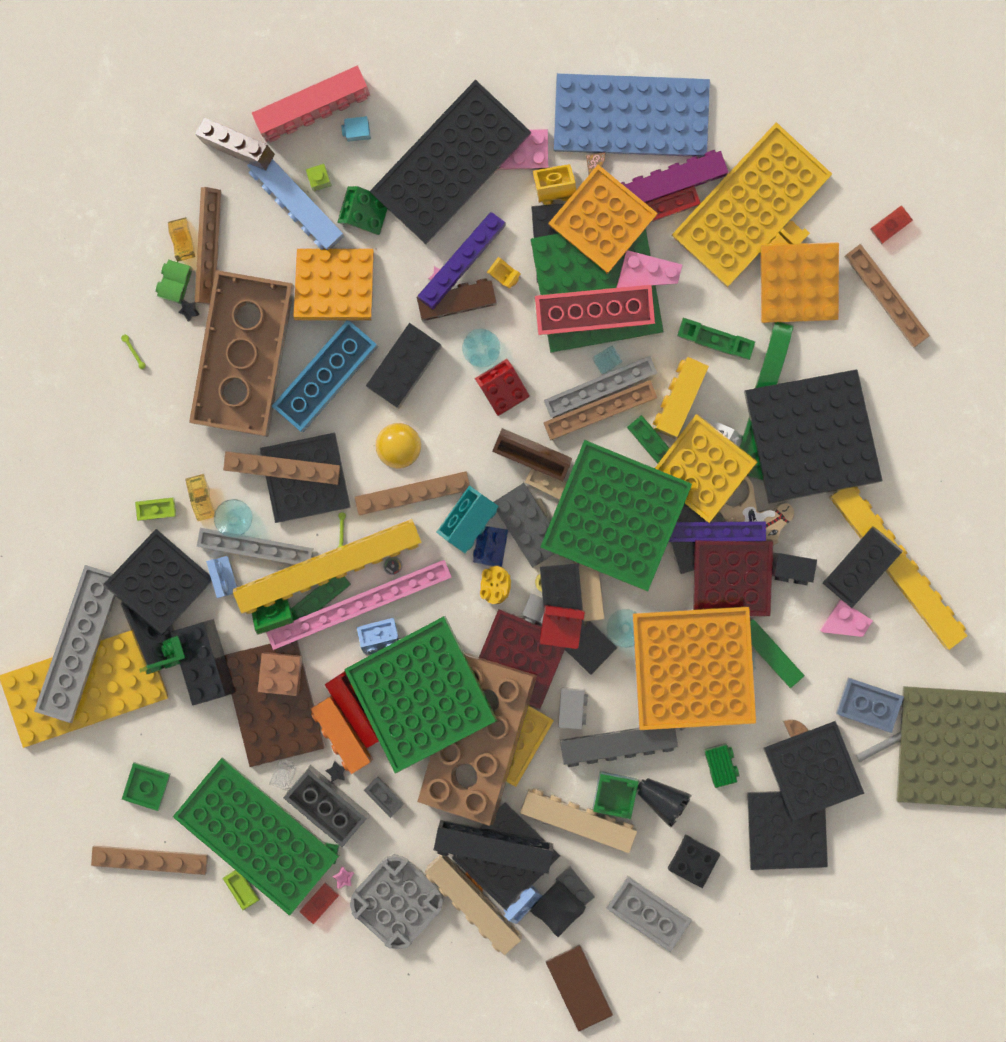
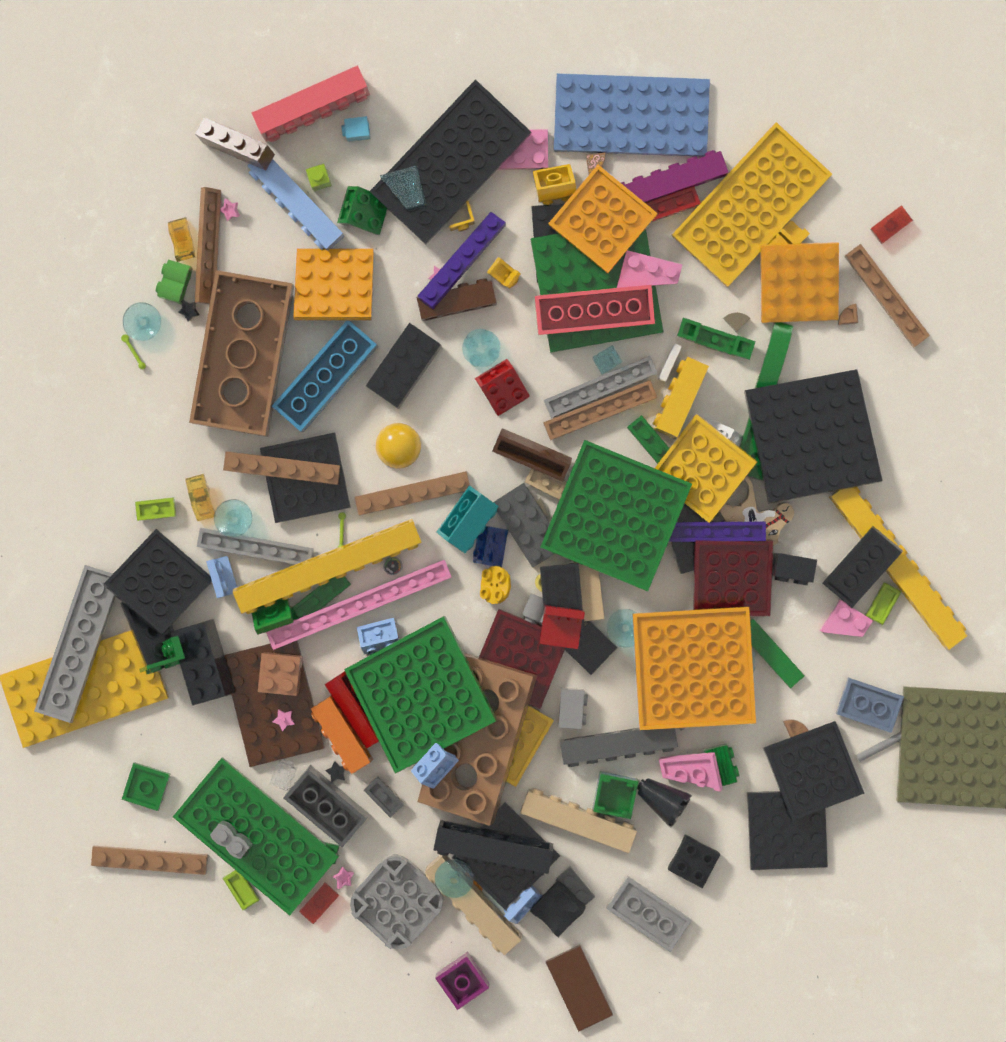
none -> clear light blue dish [123,302,161,341]
none -> light grey brick [210,821,252,859]
none -> bright pink piece [220,198,240,221]
none -> bright pink piece [273,709,295,731]
none -> clear light blue wing [380,166,426,209]
none -> light blue bracket [411,743,459,789]
none -> clear light blue dish [435,859,474,898]
none -> magenta brick [435,951,489,1010]
none -> yellow bracket [449,201,475,232]
none -> white tile [658,344,682,383]
none -> bright pink wing [659,753,723,792]
none -> dark tan tile [723,312,750,332]
none -> medium nougat tile [838,304,858,325]
none -> lime tile [865,582,902,625]

